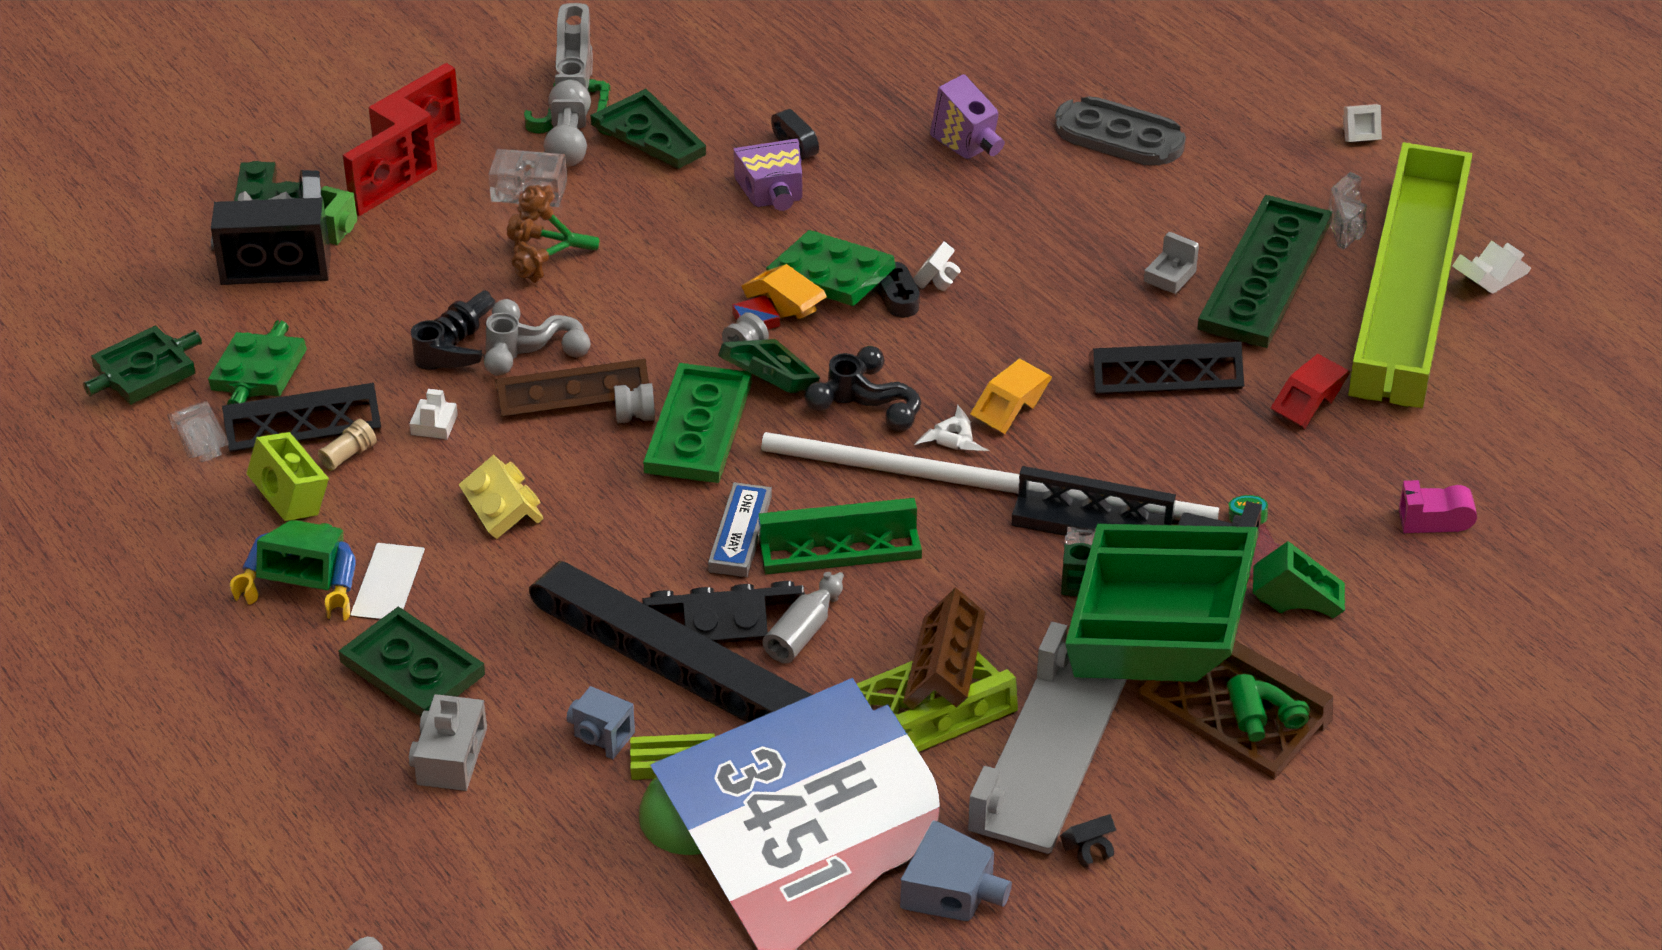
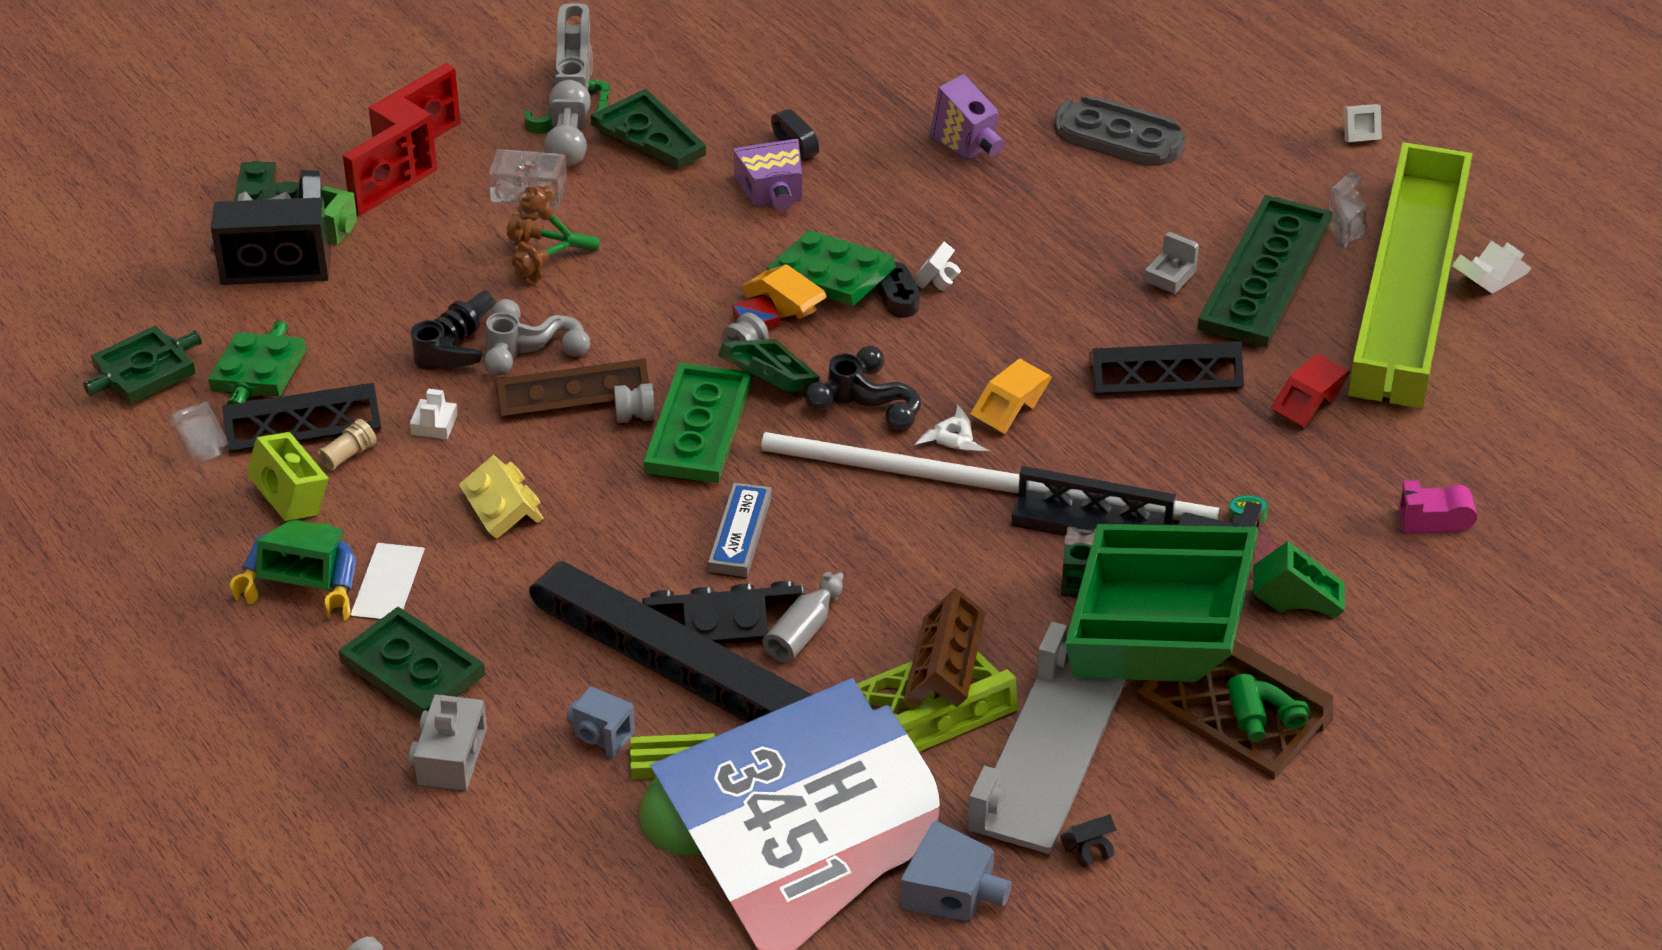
green fence [758,498,922,575] -> none

